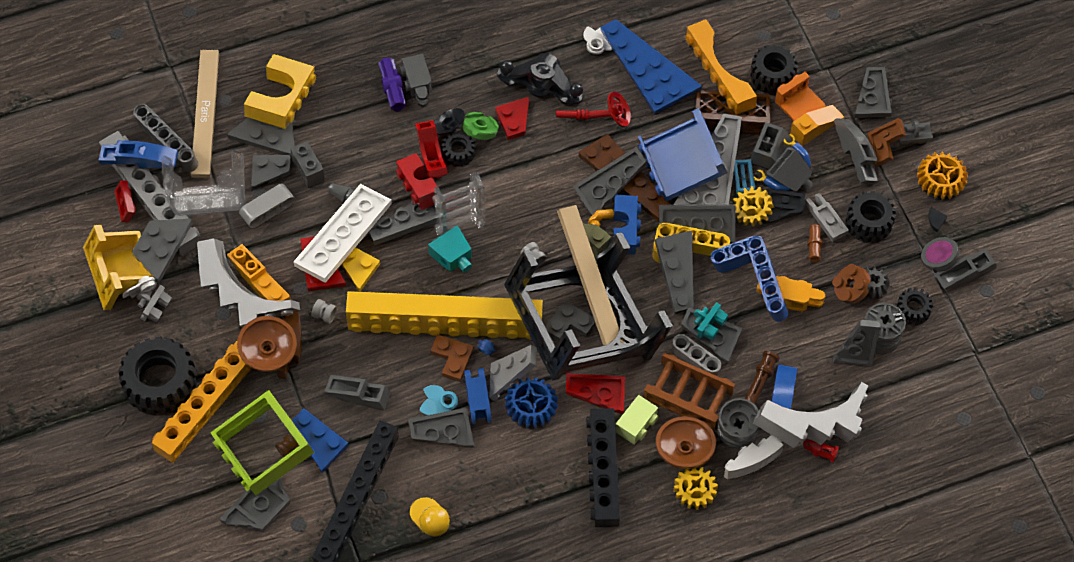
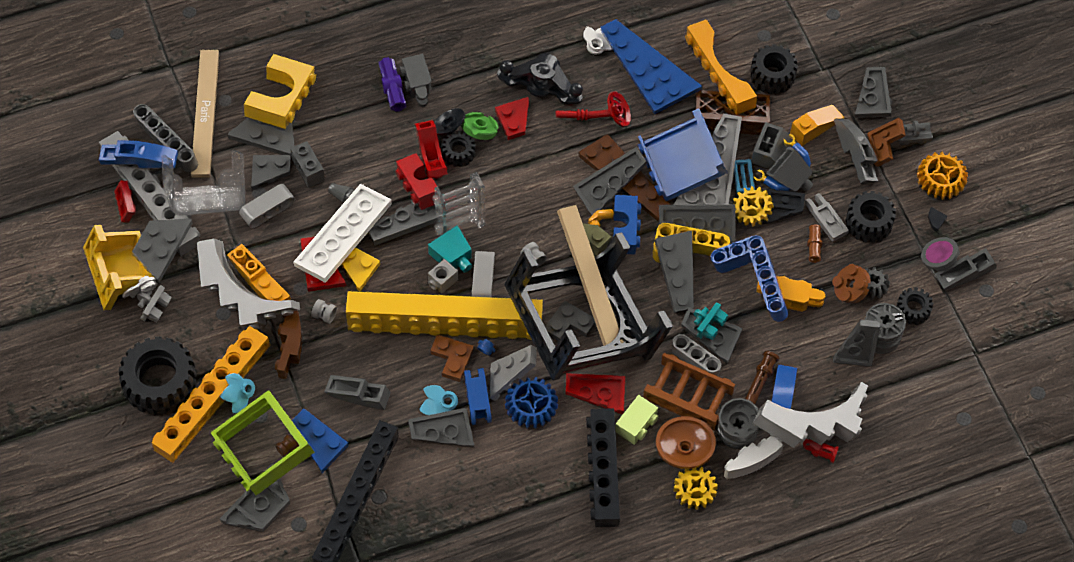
dark orange dish [237,316,297,372] -> none
yellow cap [410,497,450,536] -> none
orange bracket [775,72,825,121] -> none
none -> medium azure plate [220,373,255,413]
none -> light grey brick [428,259,458,294]
none -> light grey beam [472,251,495,298]

